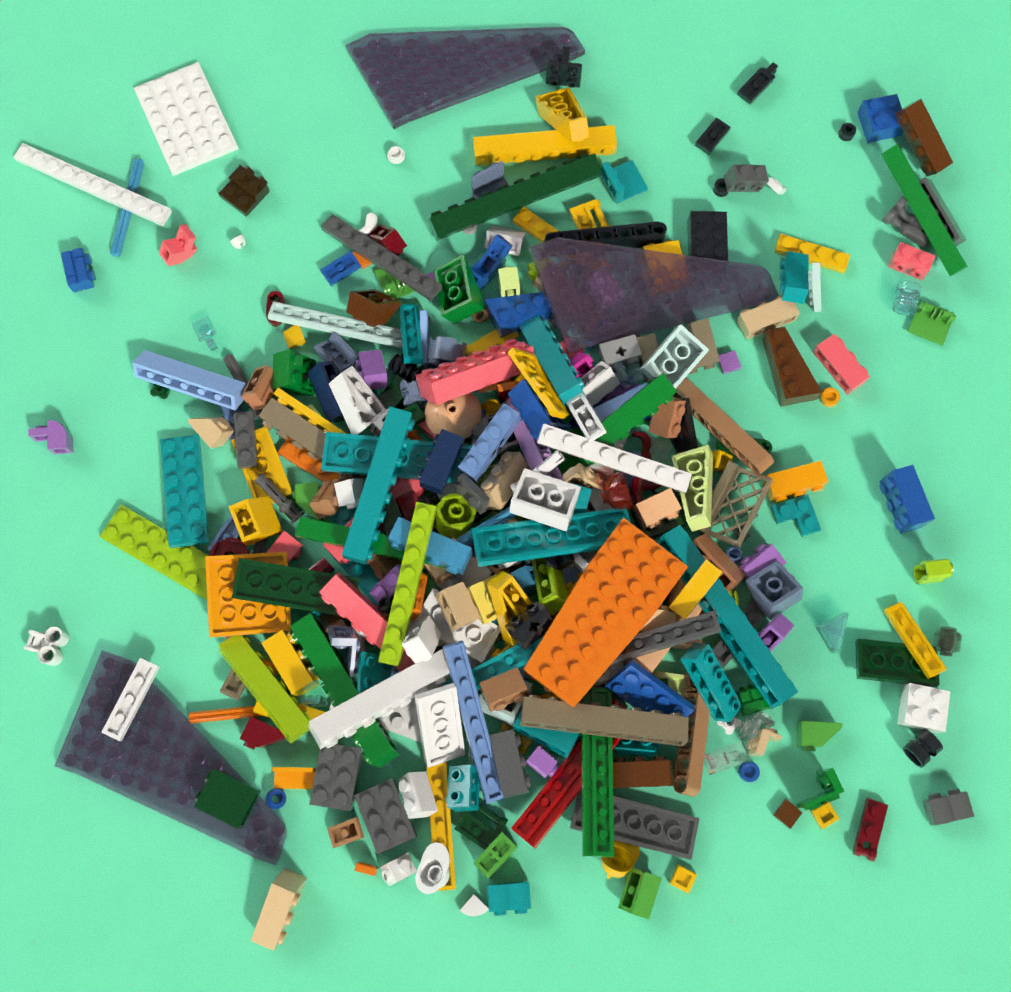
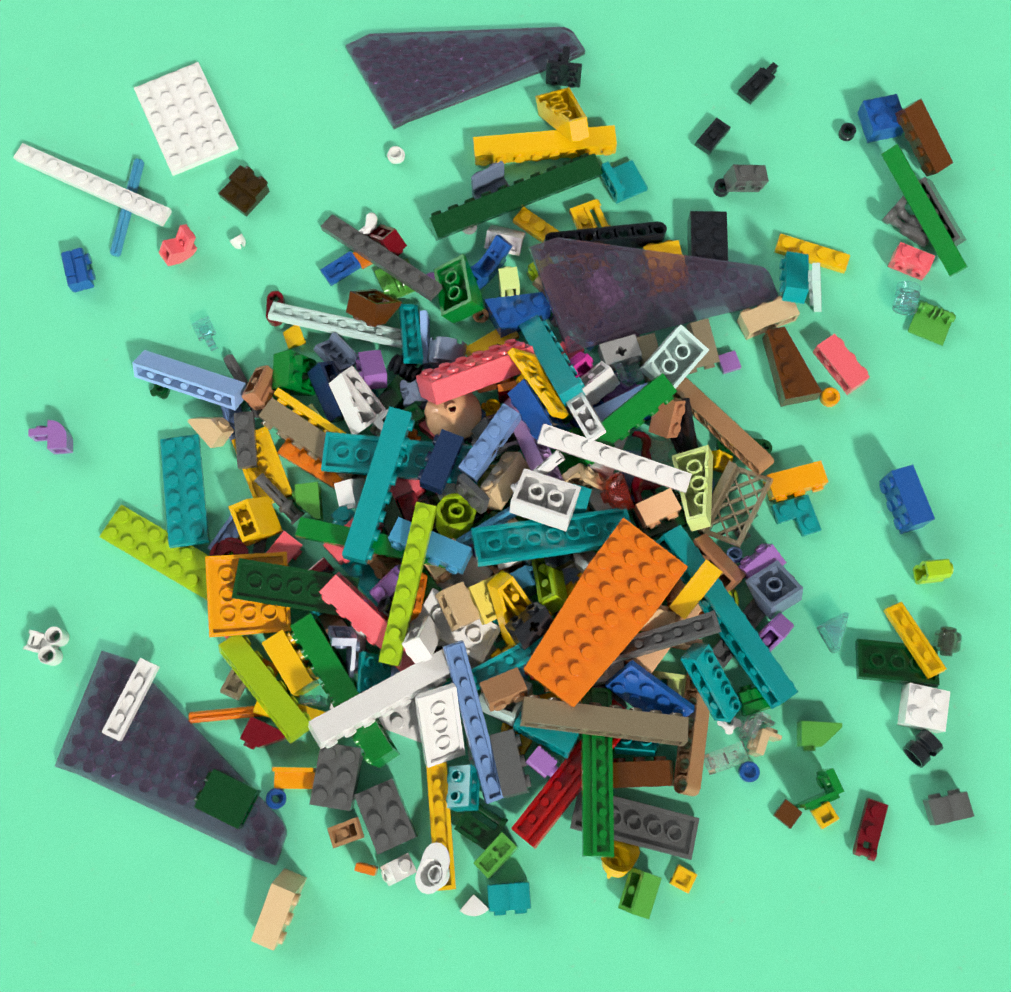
medium nougat brick [310,477,344,519] -> none
white brick [397,771,438,819] -> none
white tile [767,177,787,195] -> none

